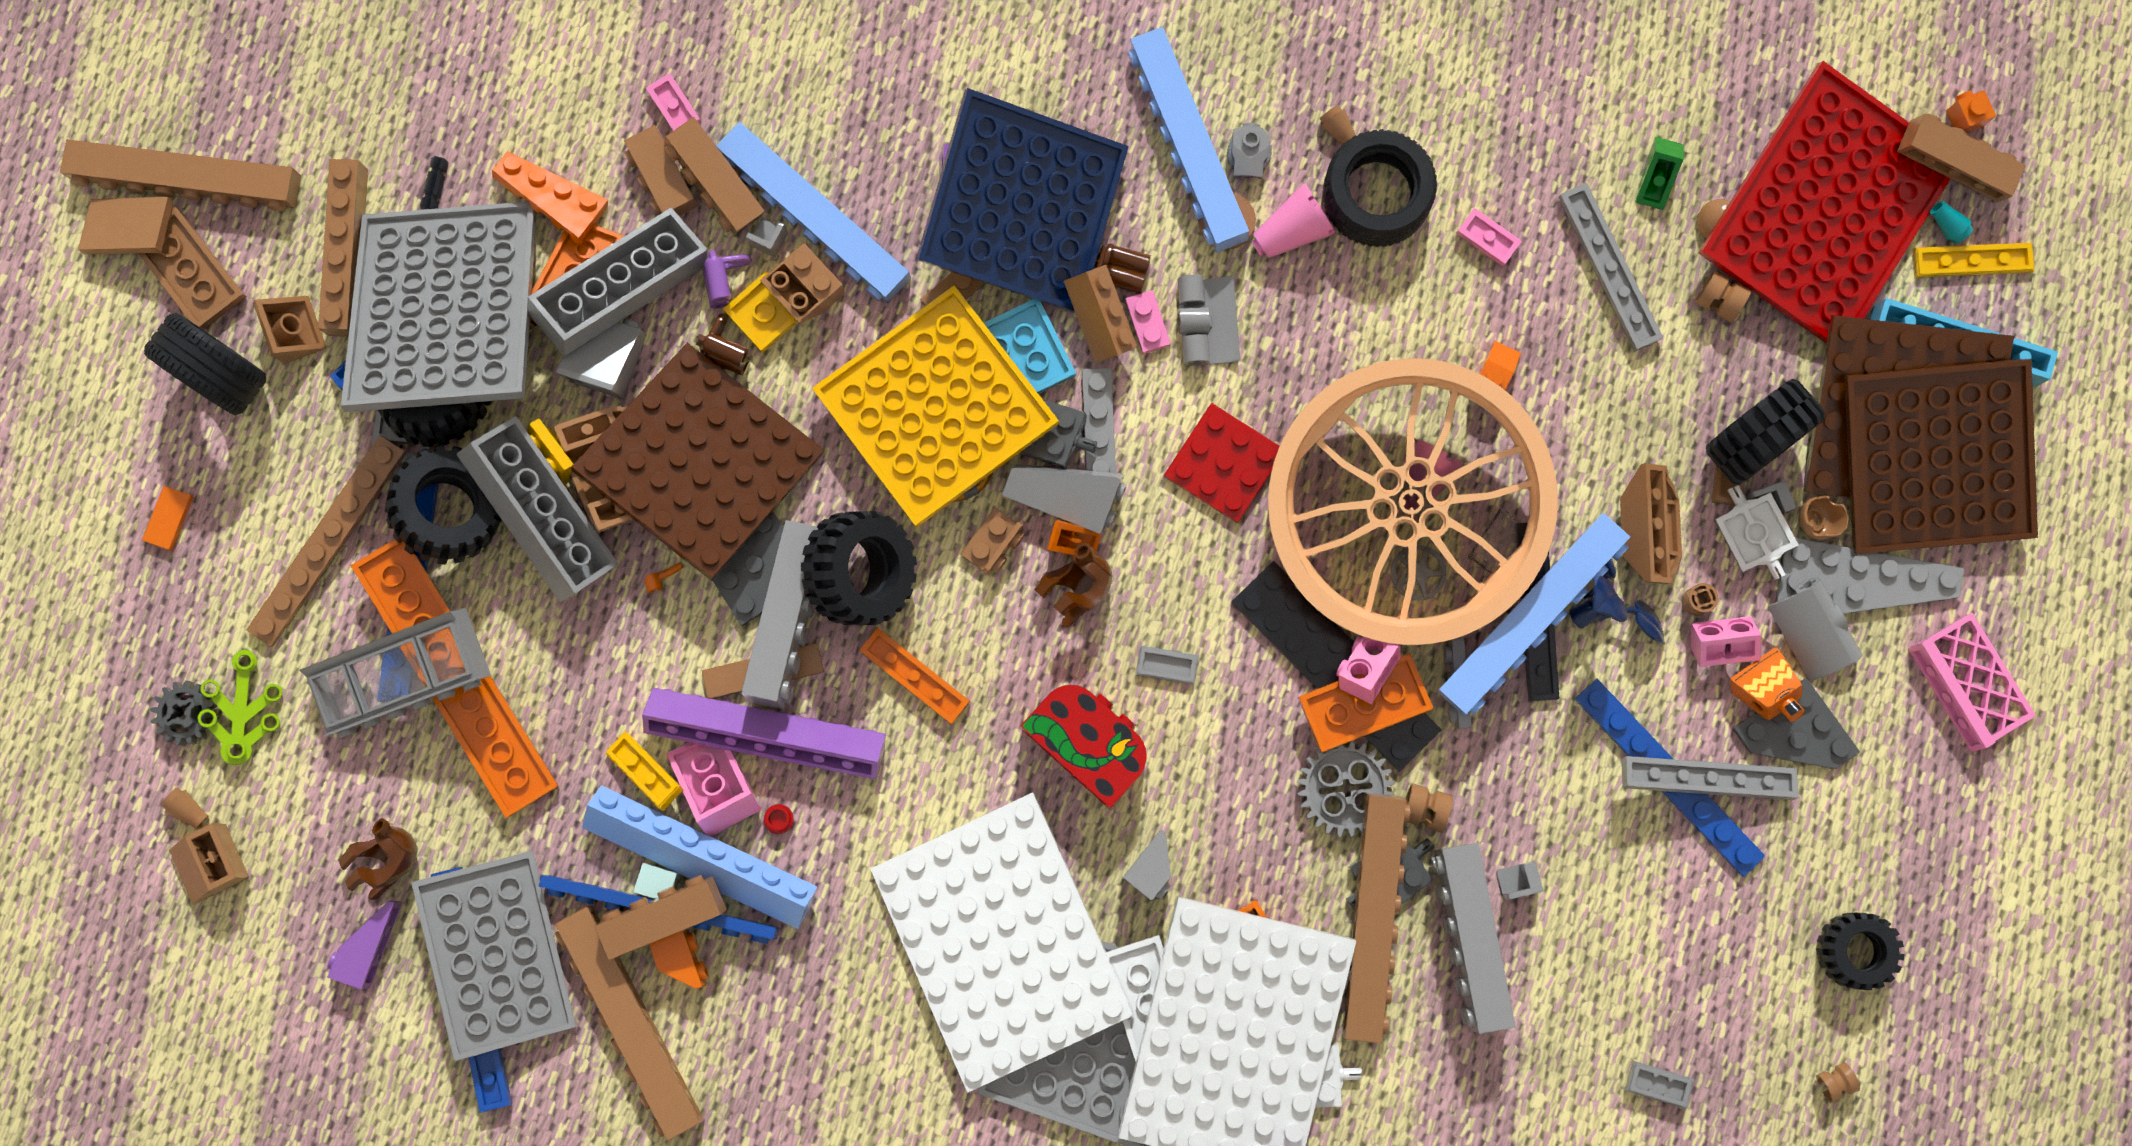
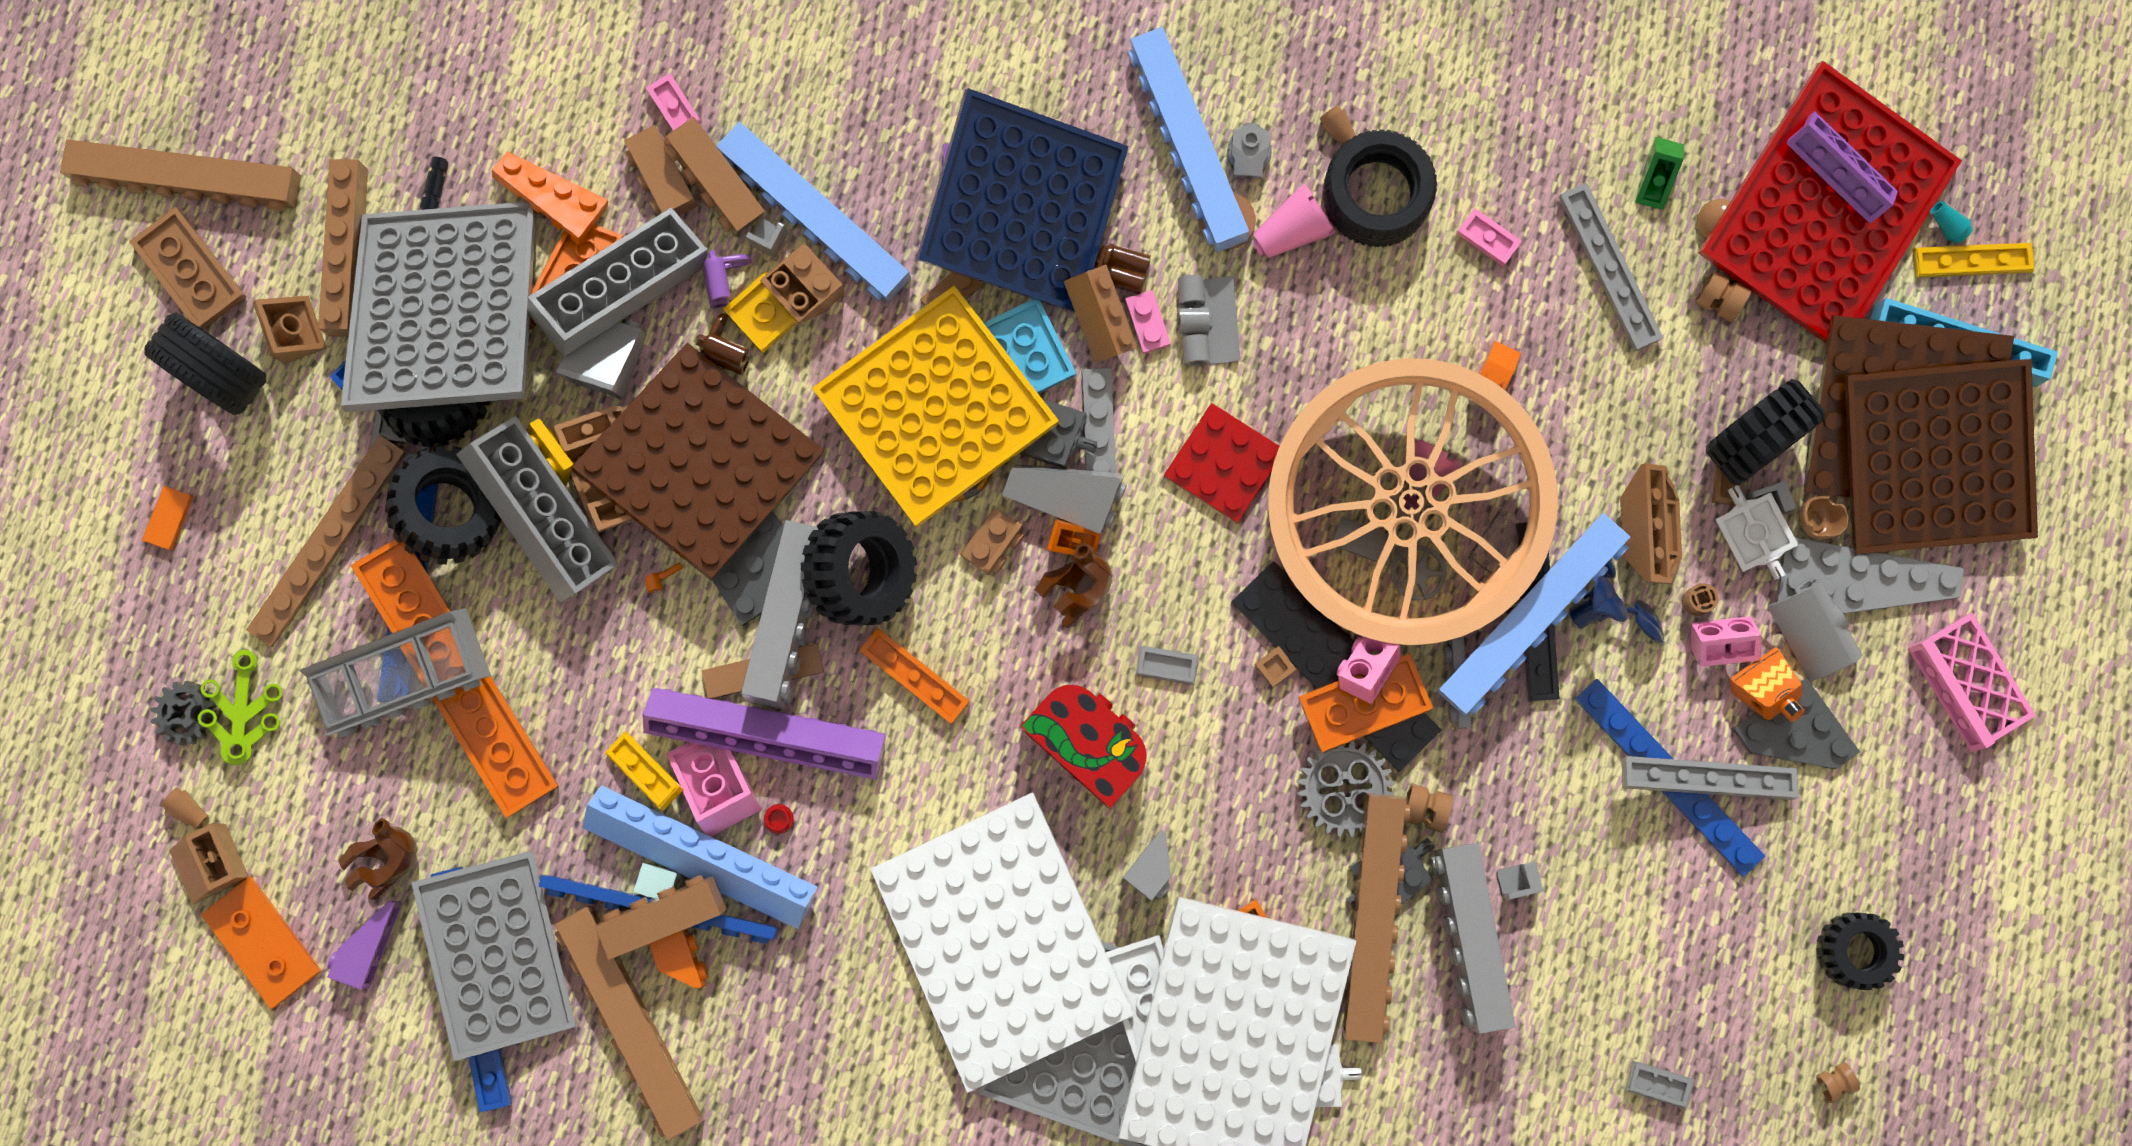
medium nougat tile [78,197,173,255] -> none
medium nougat brick [1897,114,2026,202] -> none
orange brick [1946,90,1996,133] -> none
none -> orange plate [200,877,322,1009]
none -> medium nougat plate [1254,646,1297,688]
none -> light grey tile [1333,517,1395,566]
none -> medium lavender fence [1786,111,1898,224]

